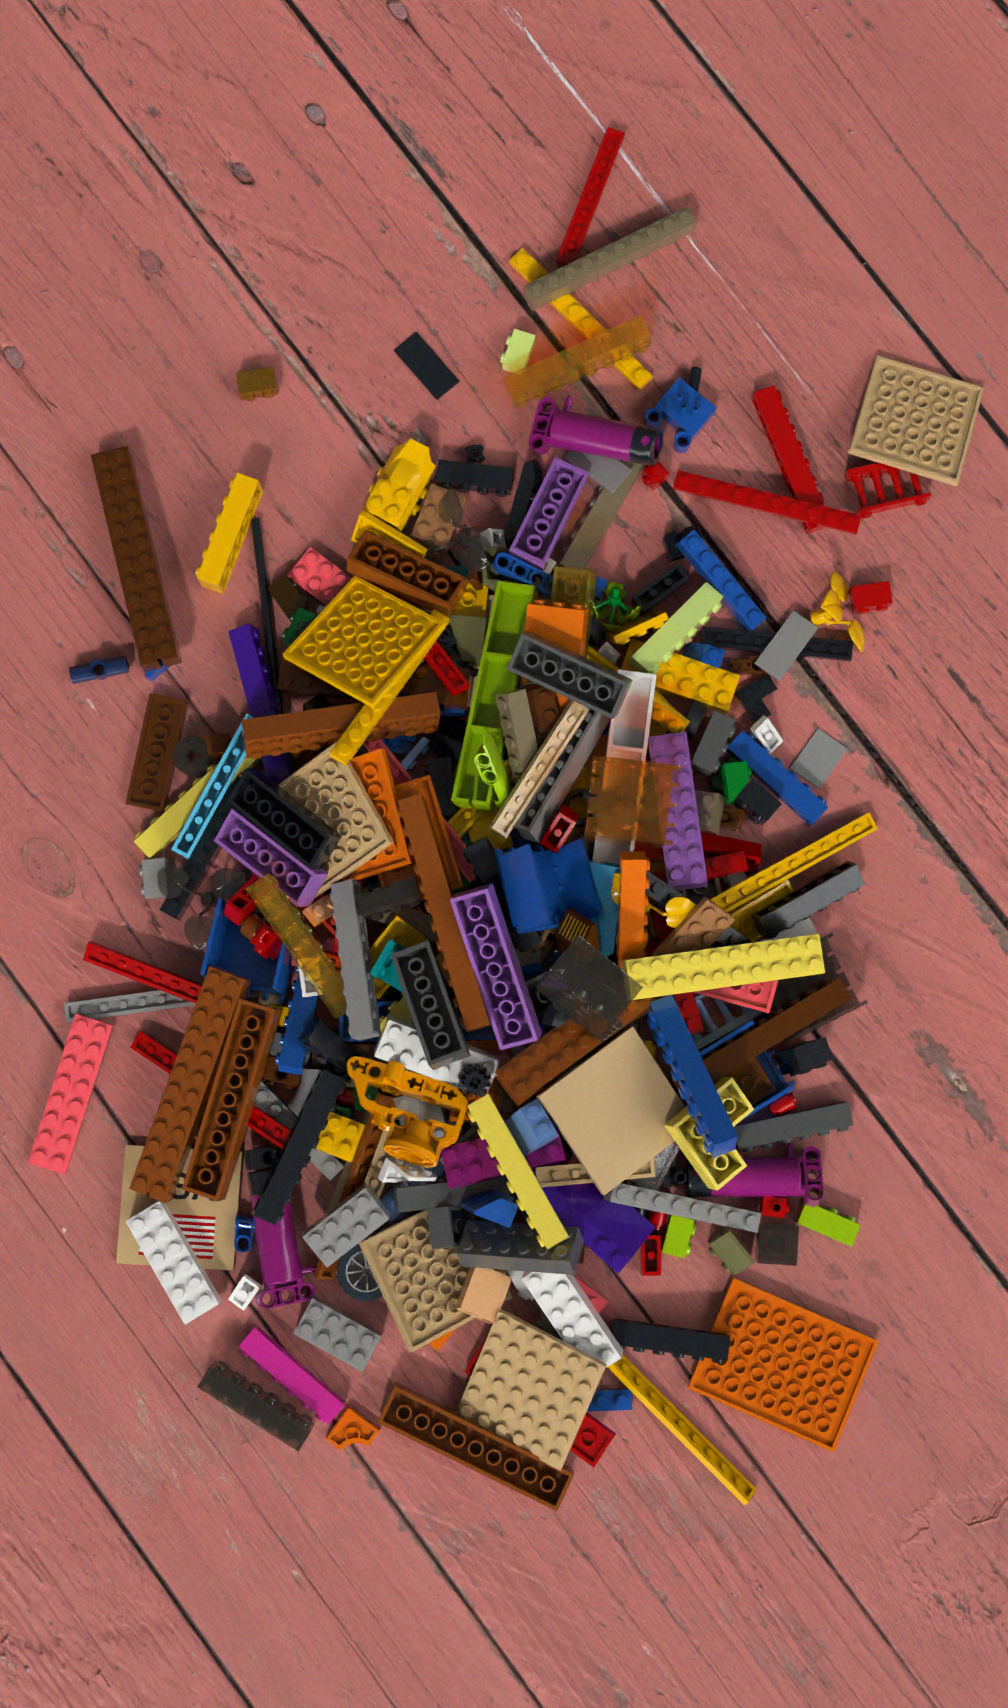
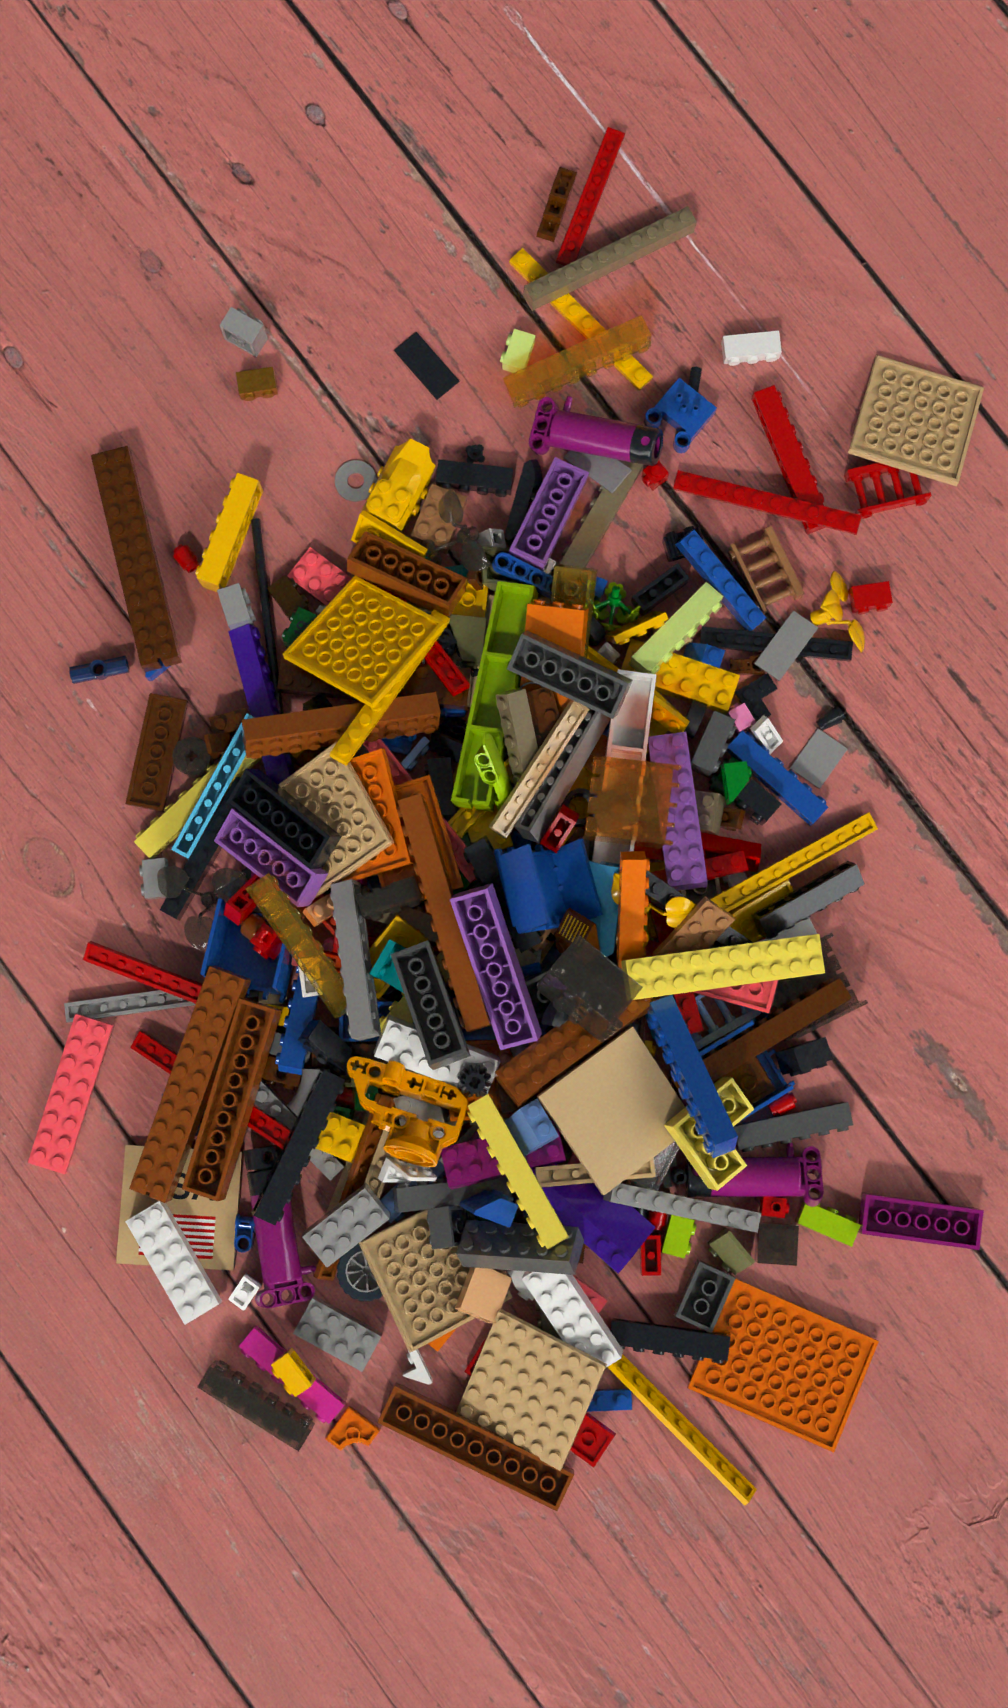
none -> red brick [173,544,200,573]
none -> reddish brown brick [209,708,249,736]
none -> light grey brick [217,583,257,630]
none -> light grey brick [219,307,268,358]
none -> yellow slope [271,1347,316,1397]
none -> light grey gear [335,460,377,502]
none -> white slope [402,1349,433,1385]
none -> reddish brown slope [536,167,577,242]
none -> dark grey brick [673,1259,736,1333]
none -> white brick [721,331,782,366]
none -> bright pink brick [726,703,756,735]
none -> medium nougat fence [728,526,804,614]
none -> black cone [816,706,845,731]
none -> magenta brick [858,1193,984,1250]

